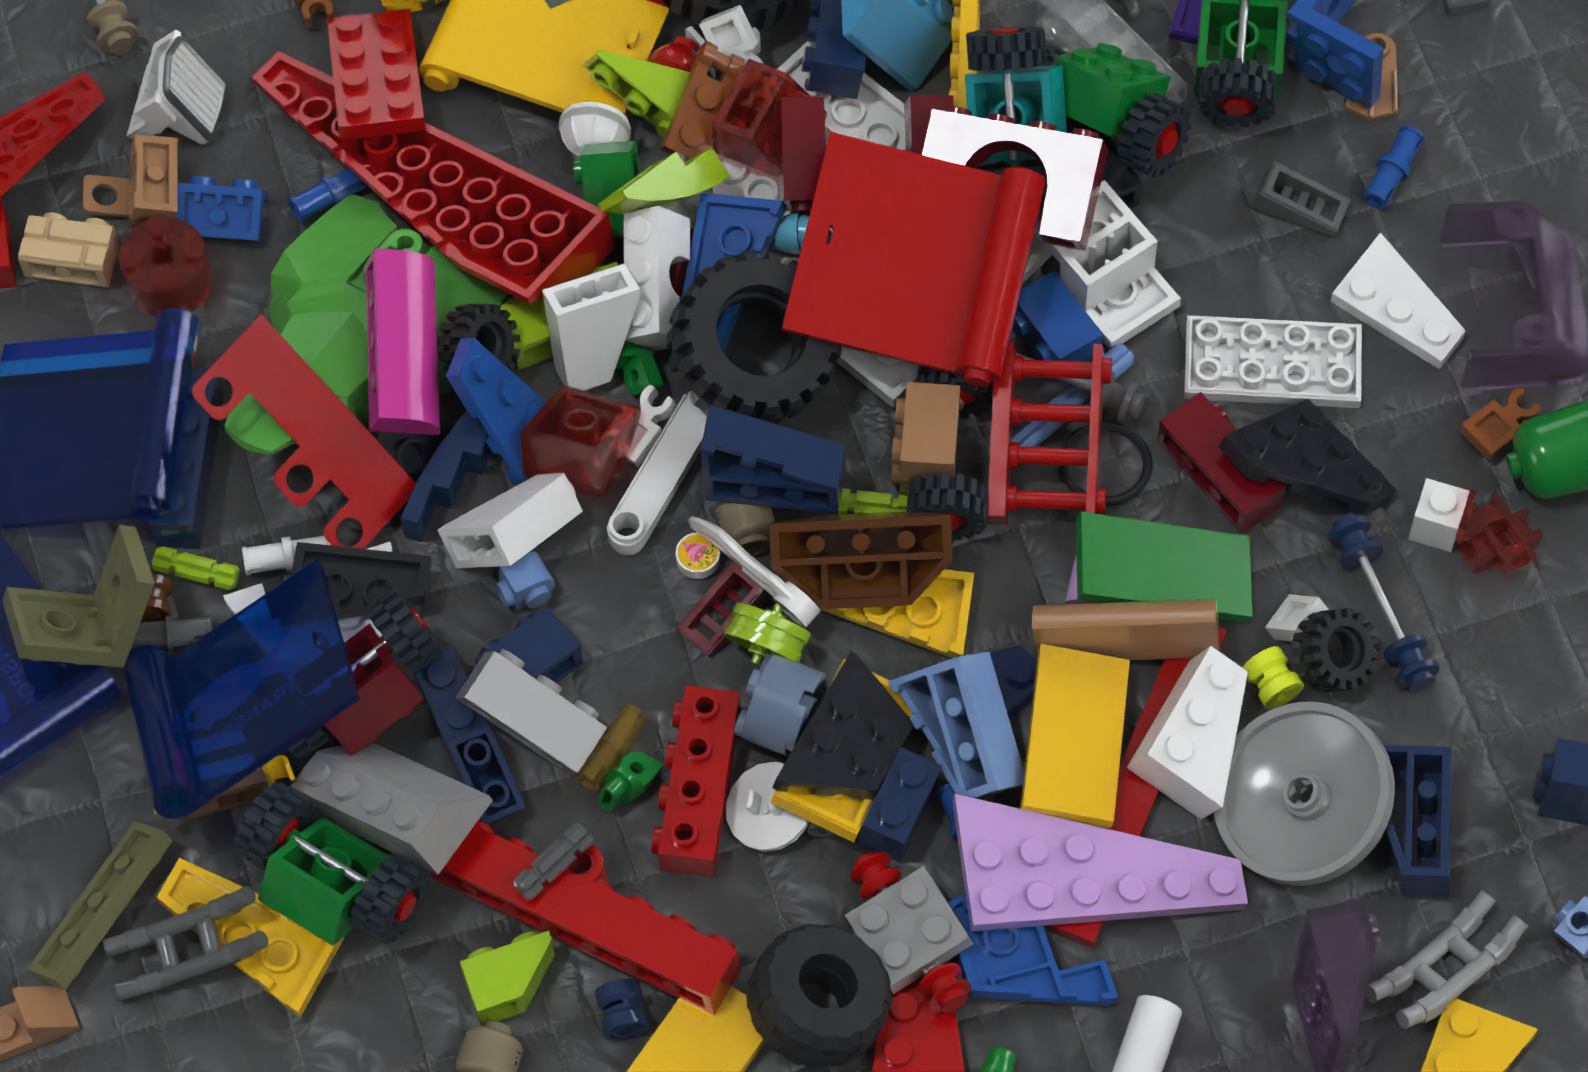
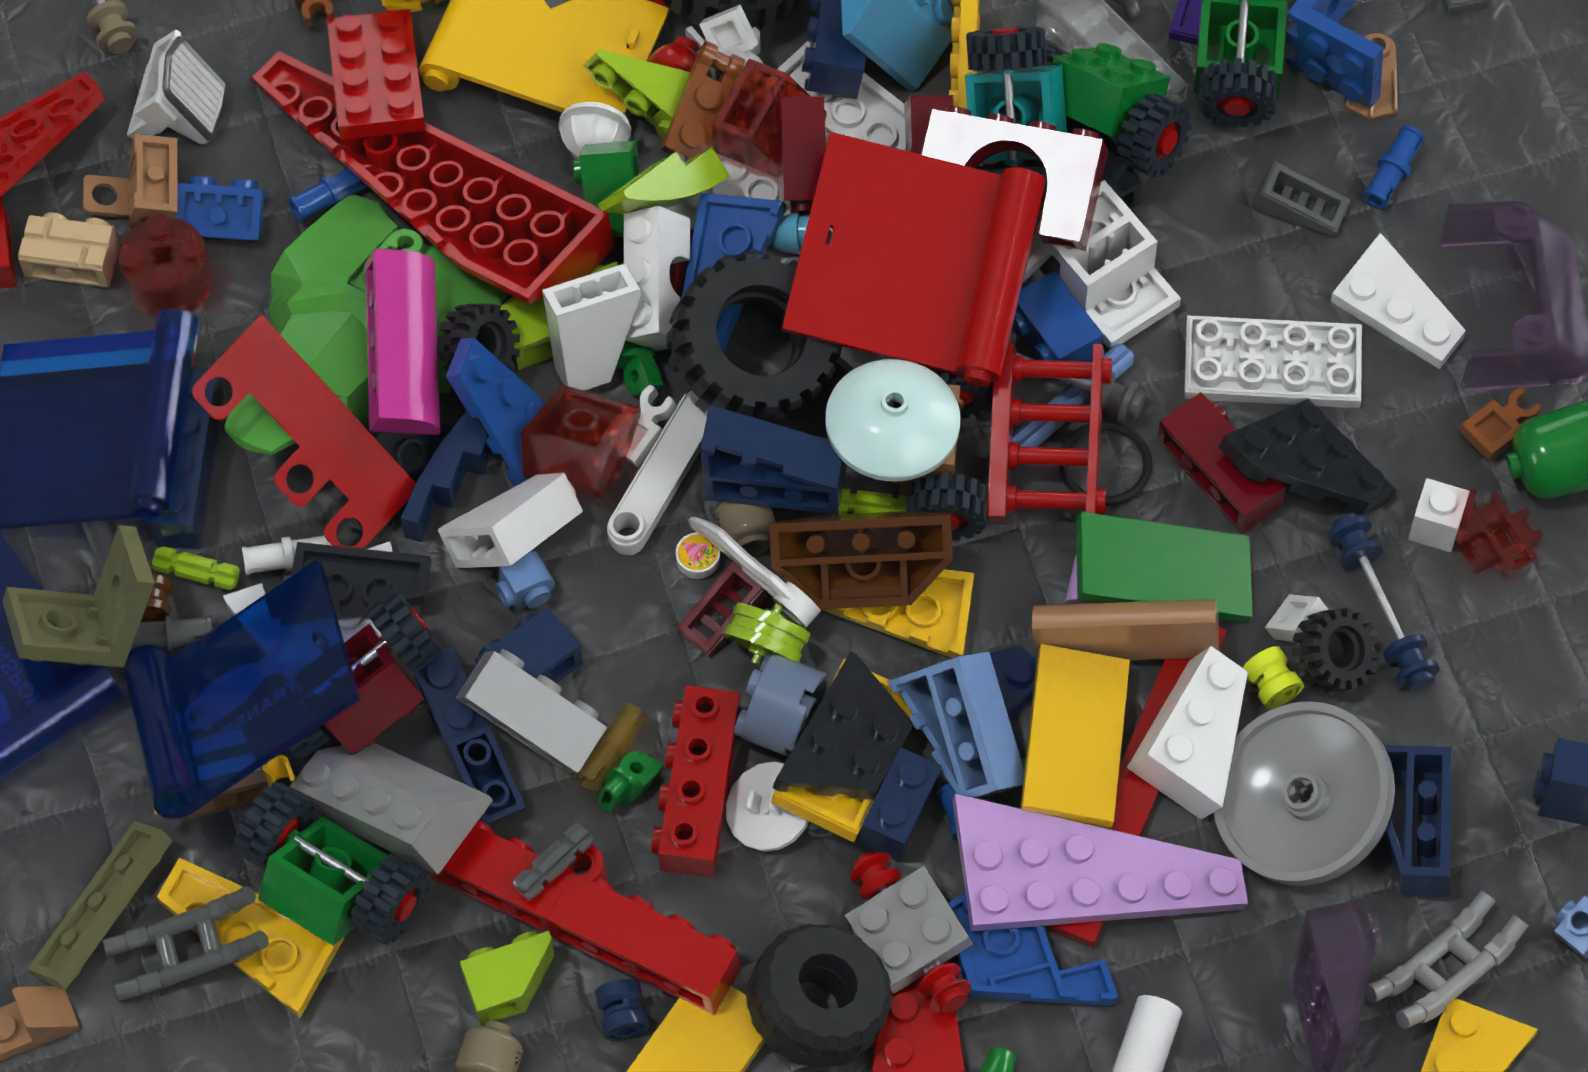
none -> light aqua dish [825,359,960,482]

